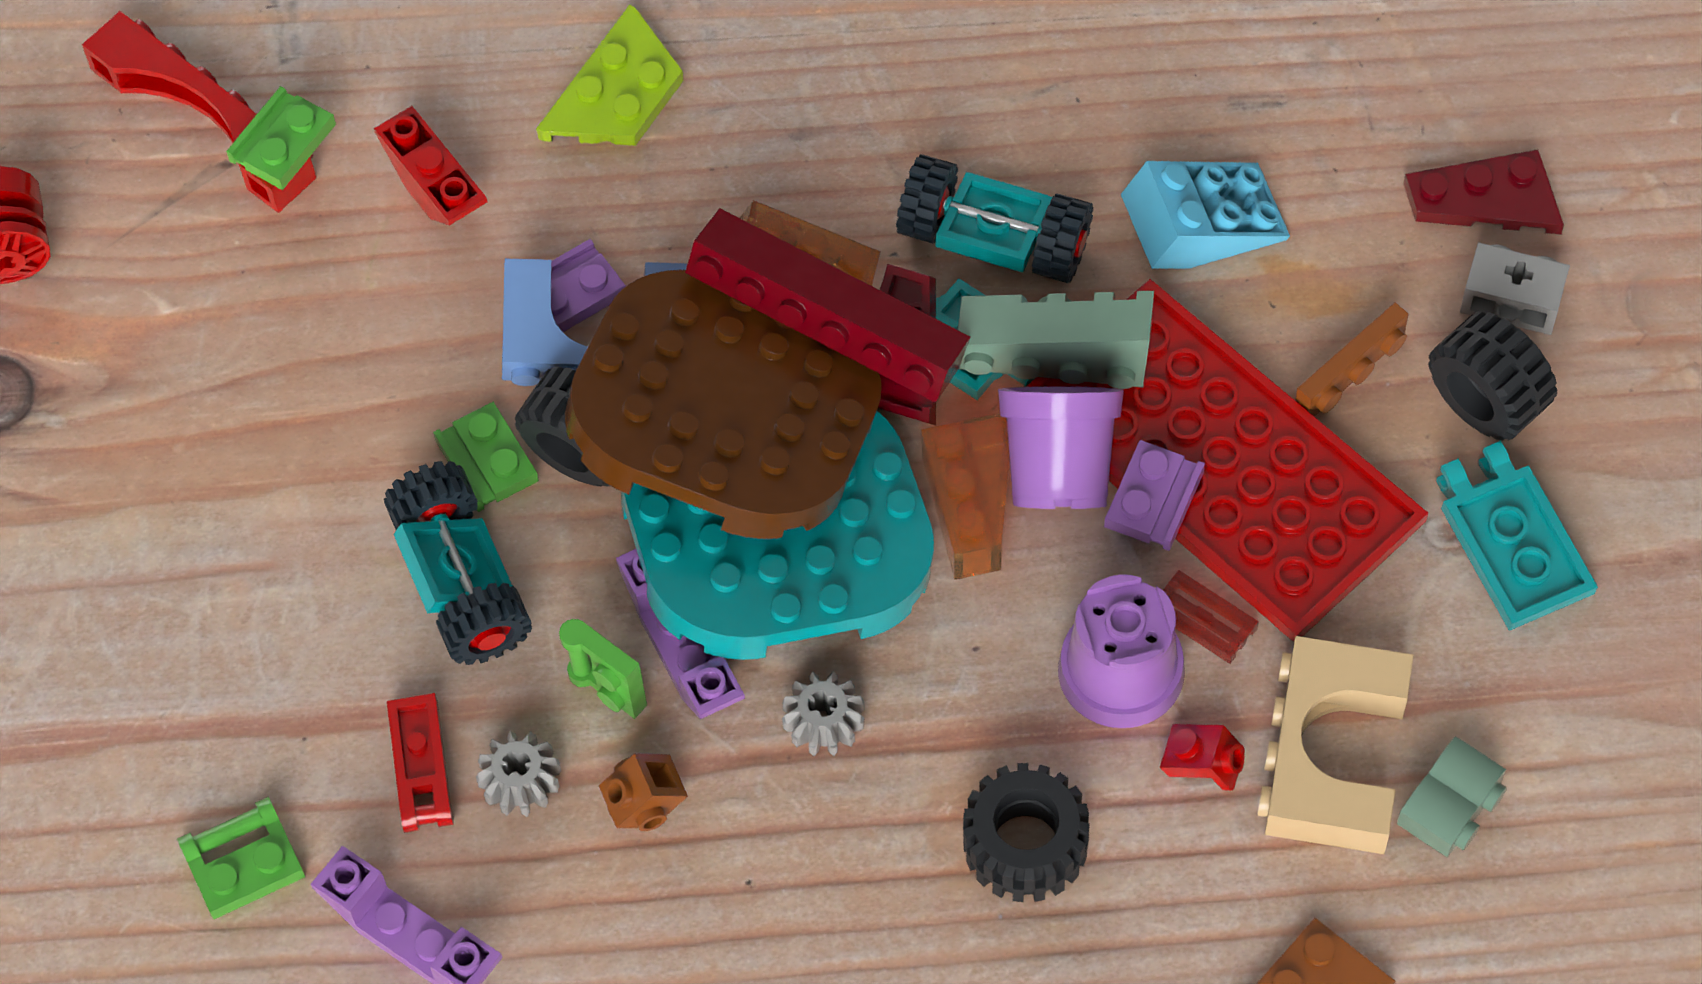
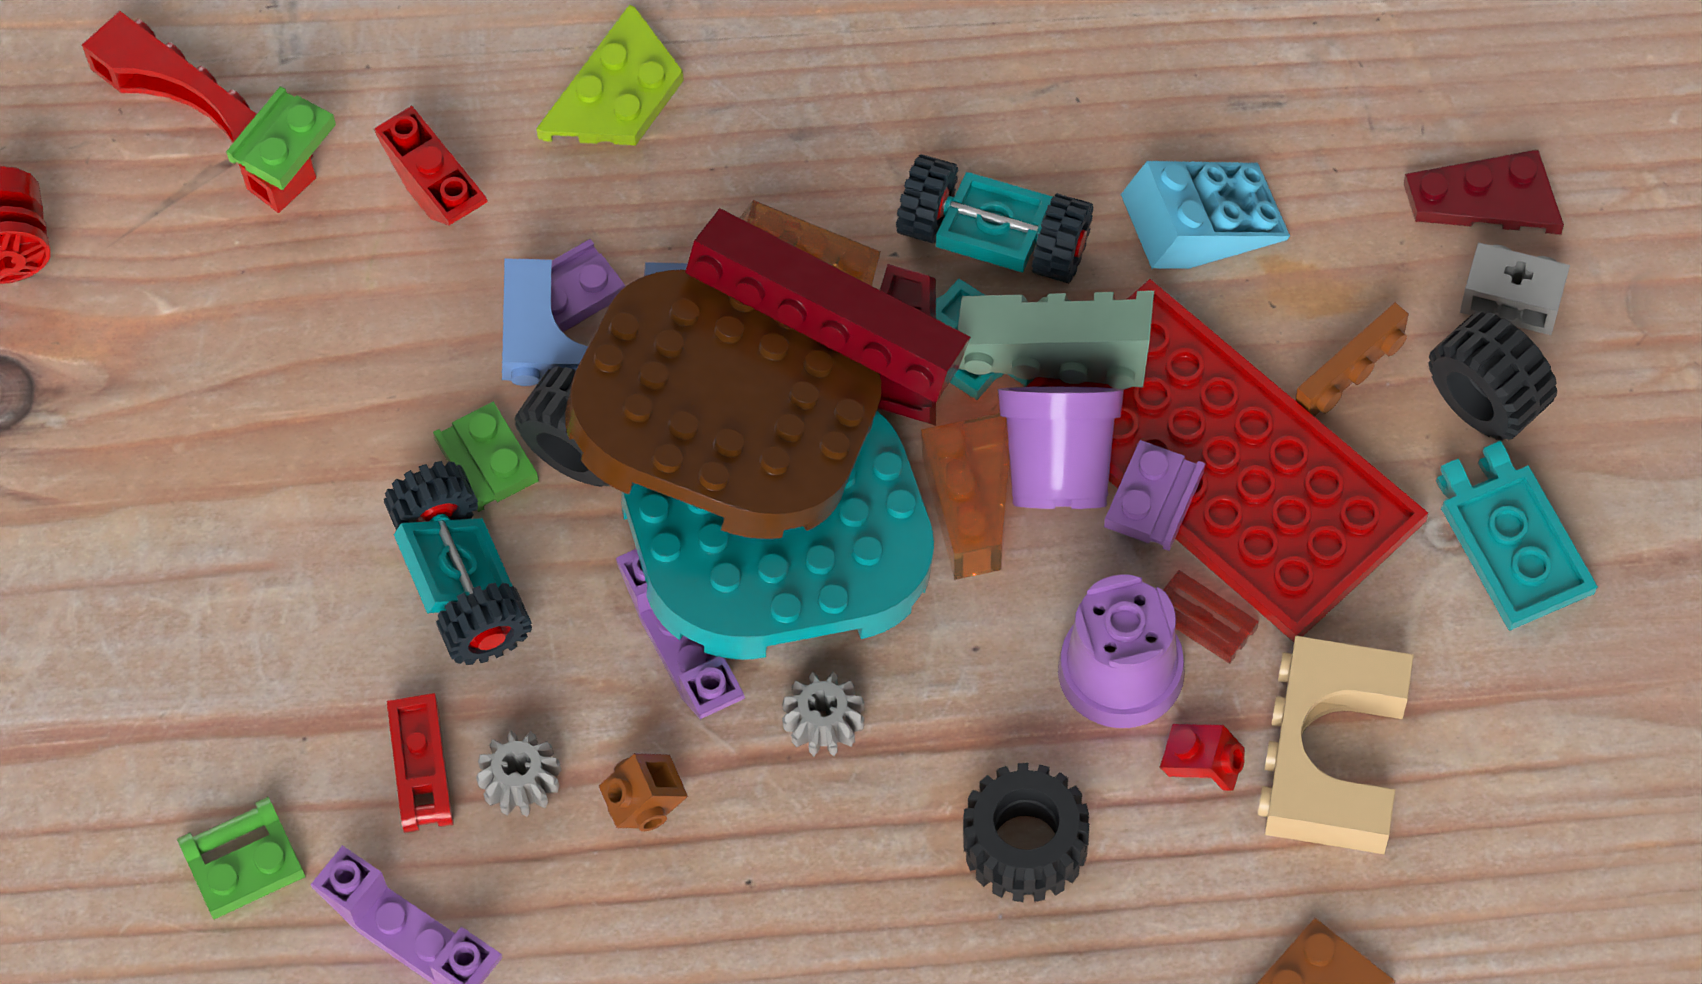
bright green plate [559,619,647,719] -> none
sand green brick [1397,736,1507,857] -> none

